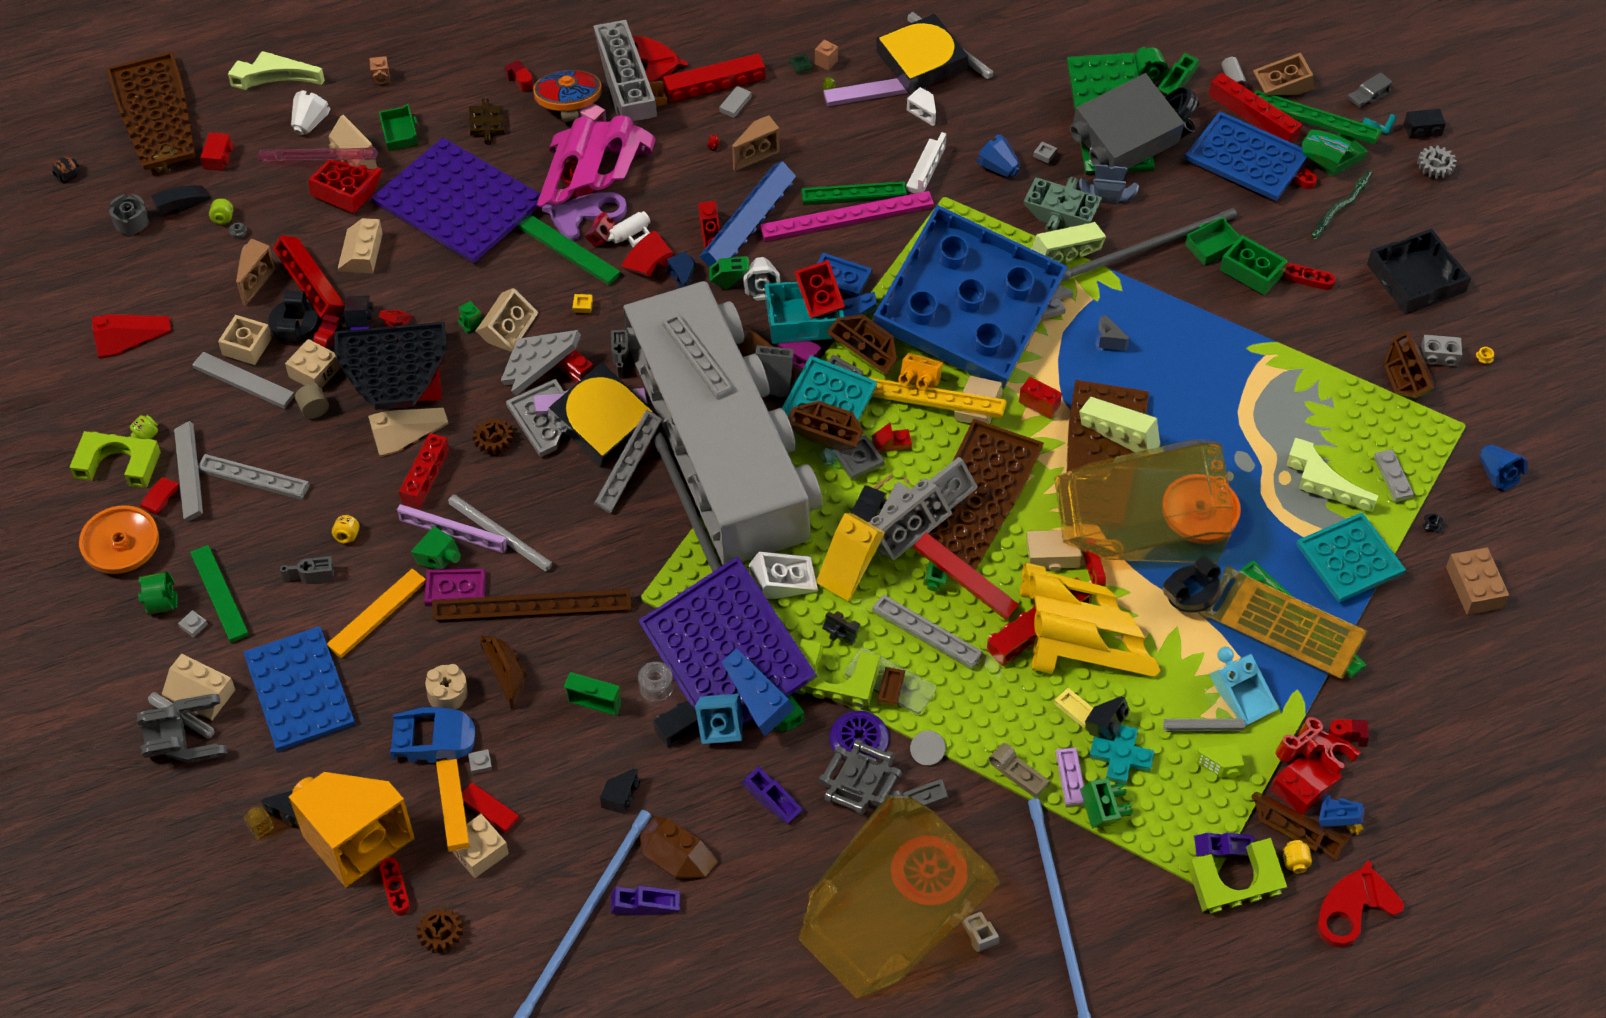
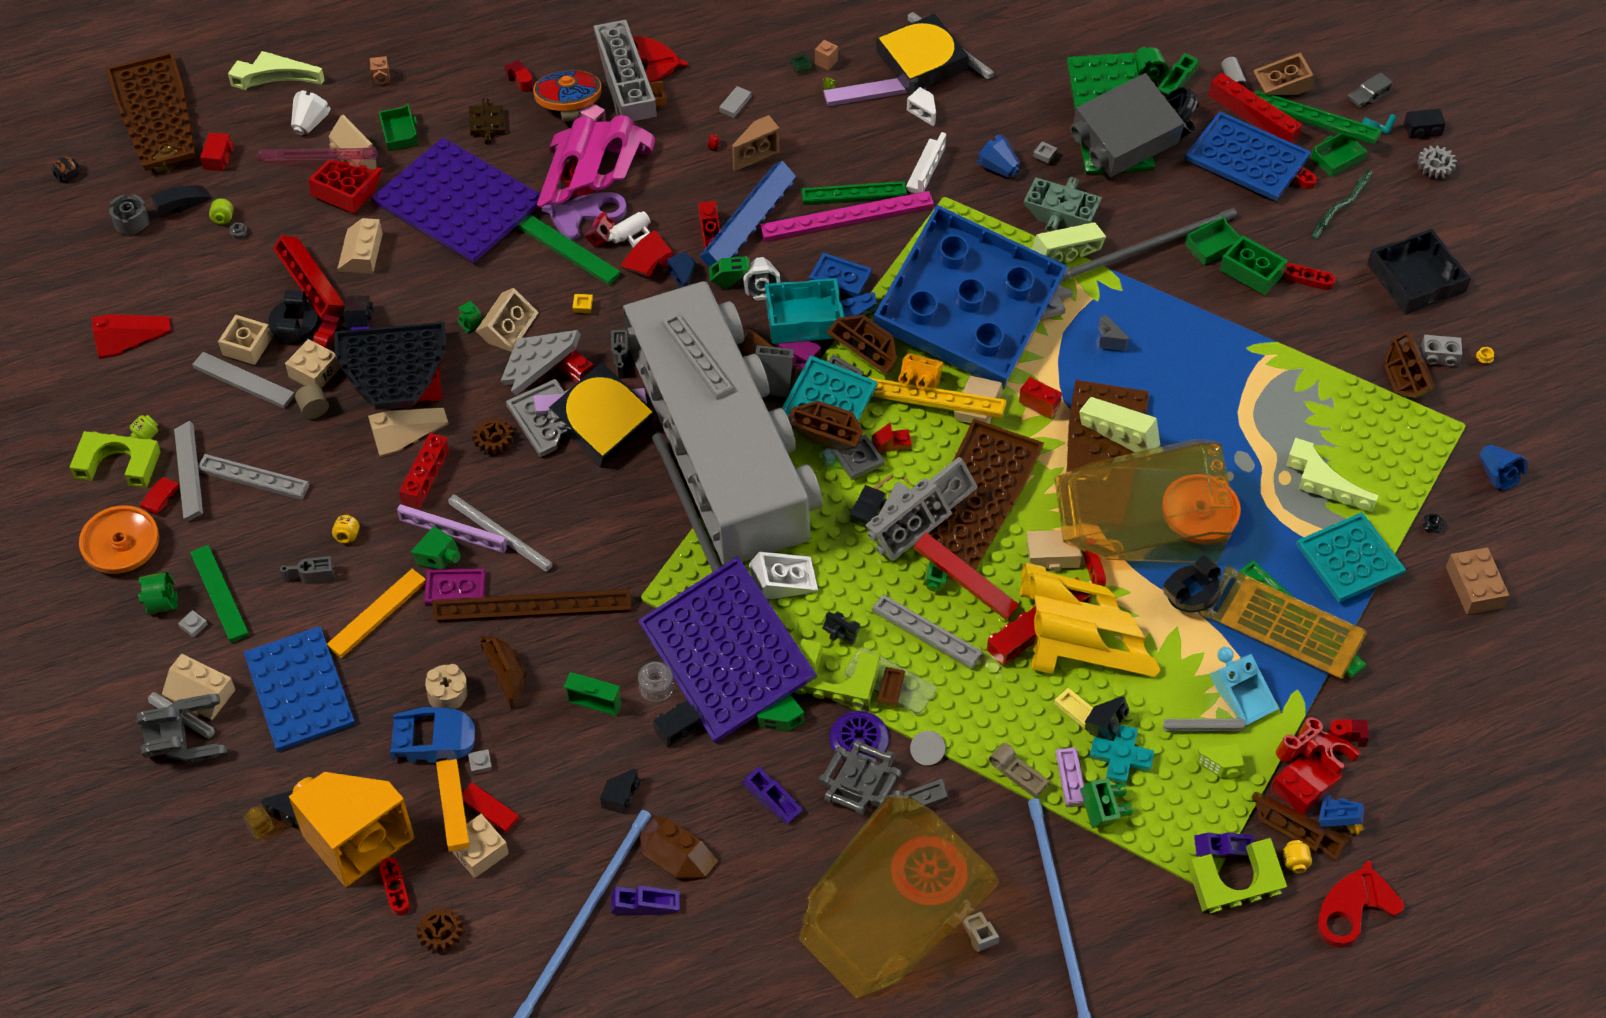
medium nougat slope [236,239,276,306] -> none
red slope [379,309,412,327] -> none
light grey tile [594,410,663,514] -> none
red brick [663,53,766,102] -> none
dark azure slope [695,694,743,744] -> none
blue wedge [722,648,795,736] -> none
red slope [794,260,845,320] -> none
yellow slope [816,513,885,602] -> none
sand blue piece [1079,164,1139,204] -> none
green slope [1302,130,1352,172] -> none
light grey plate [1374,449,1414,502] -> none

